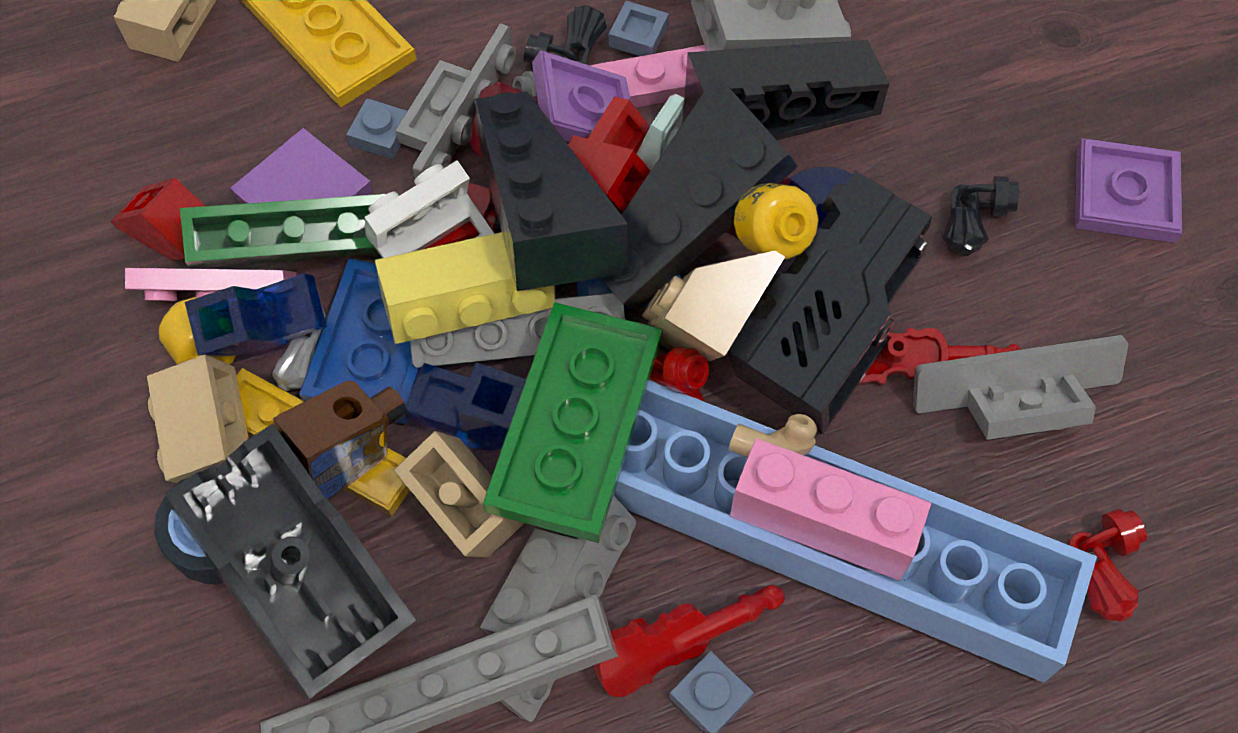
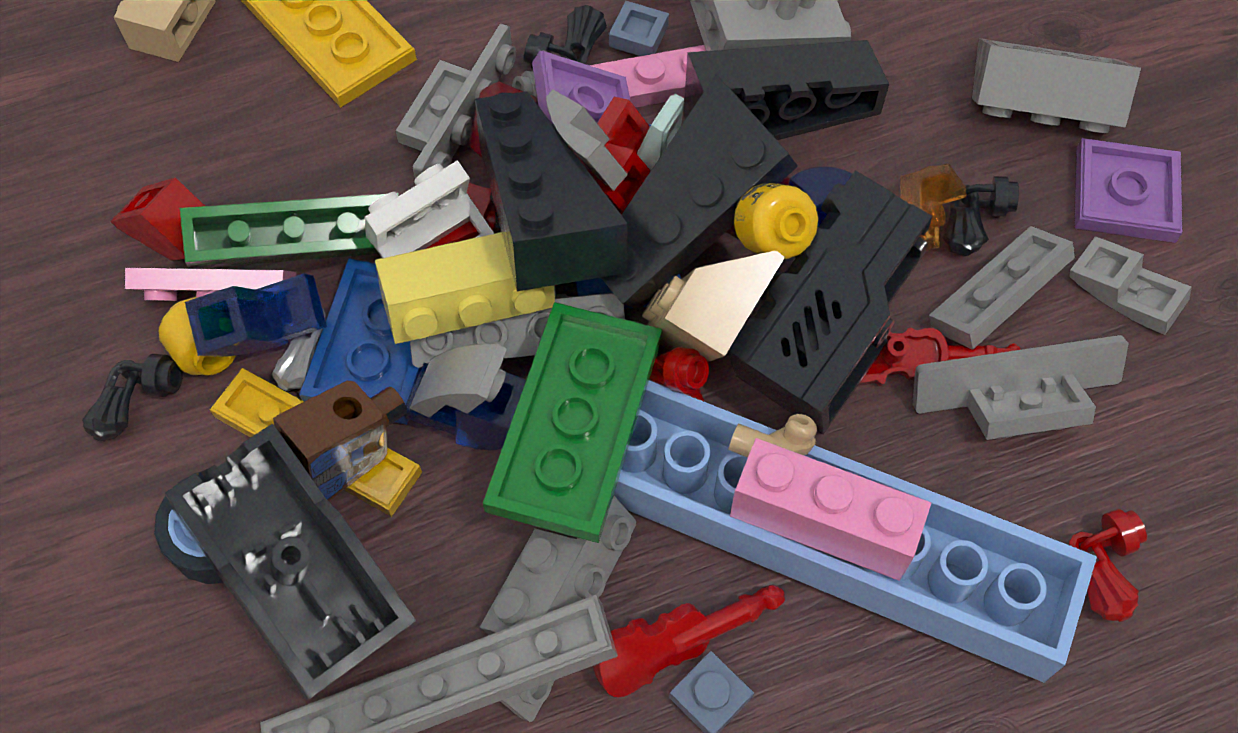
tan brick [147,354,249,484] -> none
medium lavender tile [230,128,373,204] -> none
sand blue plate [346,98,408,160] -> none
tan brick [394,431,524,558] -> none
none -> black piece [82,354,183,442]
none -> light grey slope [410,344,507,418]
none -> light grey slope [546,89,628,191]
none -> clear orange bracket [900,164,966,250]
none -> light grey plate [929,226,1075,350]
none -> light grey slope [972,38,1141,133]
none -> light grey slope [1070,236,1192,335]

